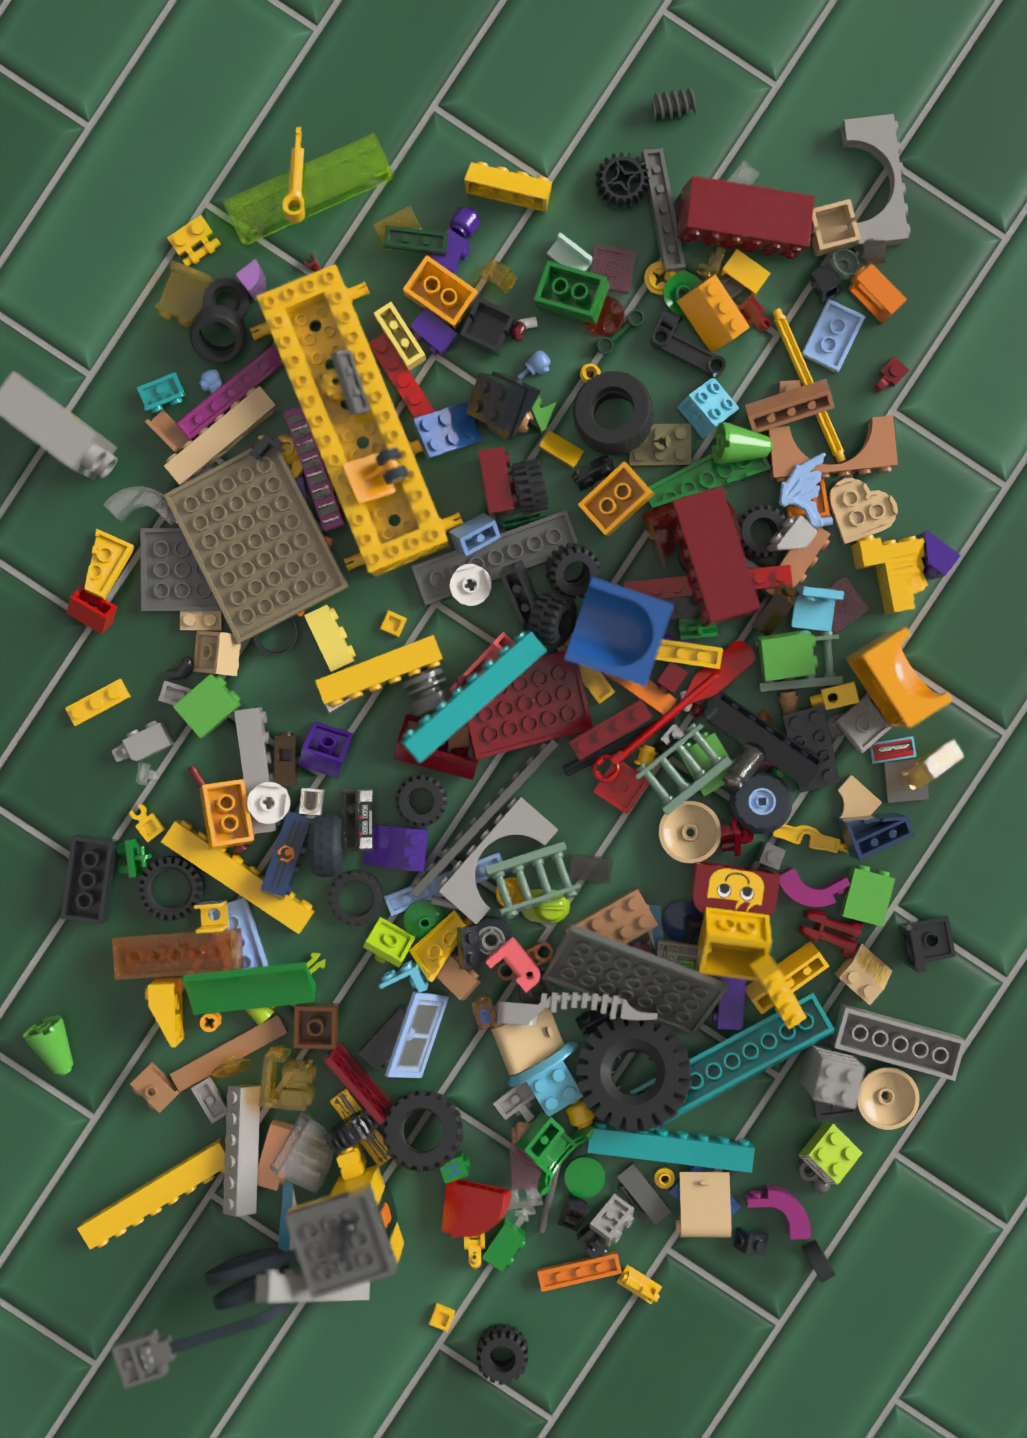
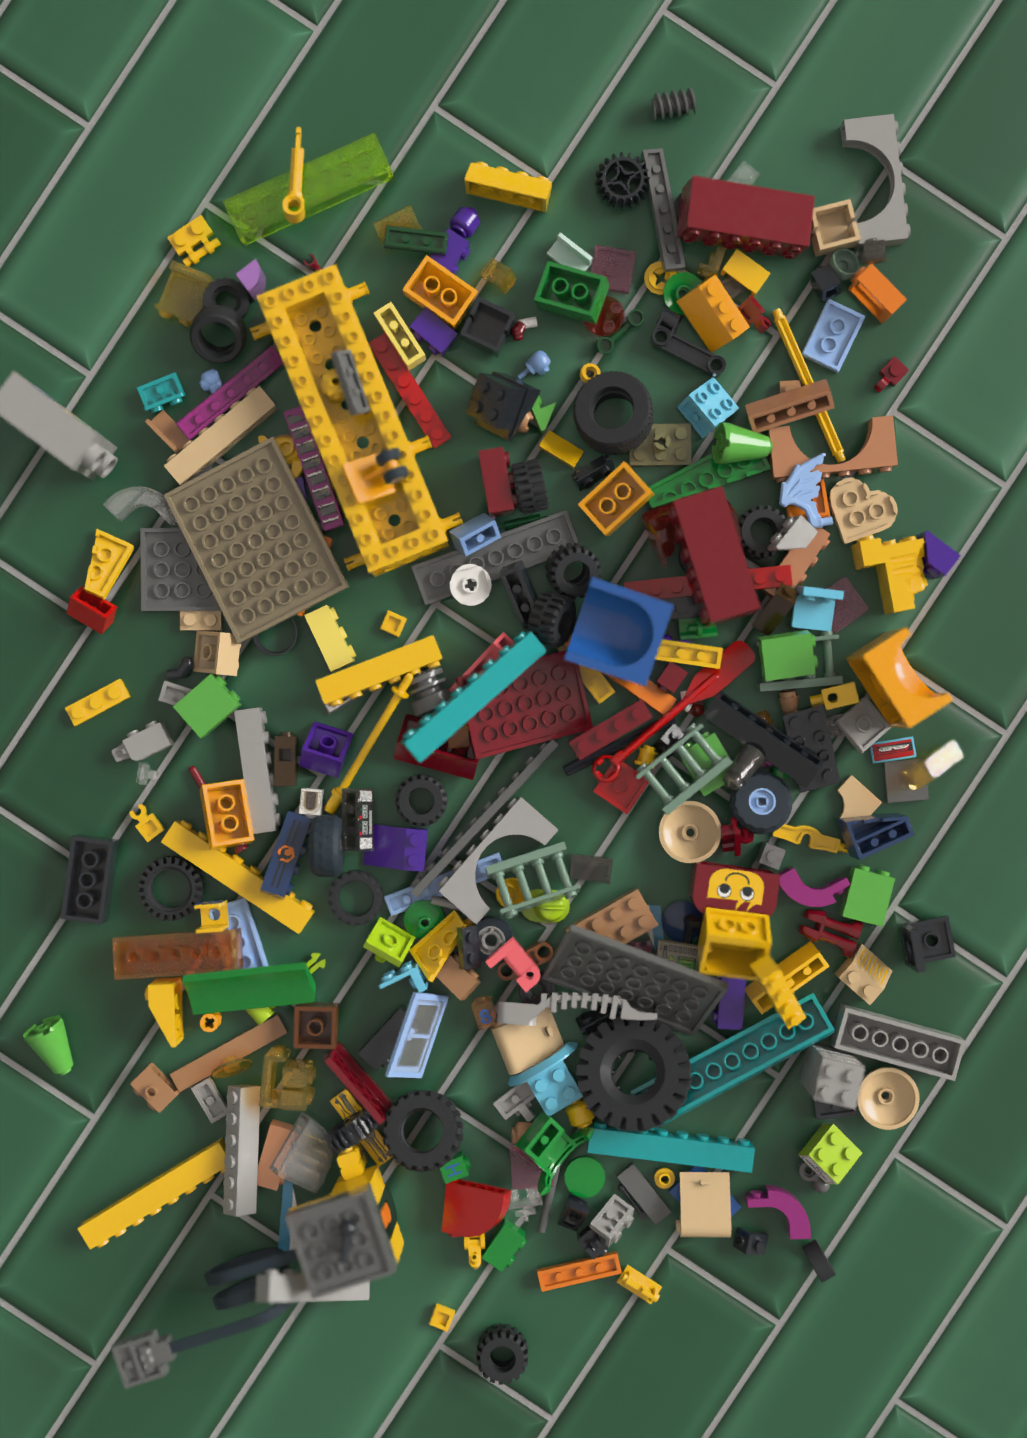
green hips [116,838,152,878] -> none
white plate [247,782,290,824] -> none
black bracket [249,434,286,461] -> none
blue plate [411,402,483,460] -> none
none -> yellow bar [324,673,413,815]

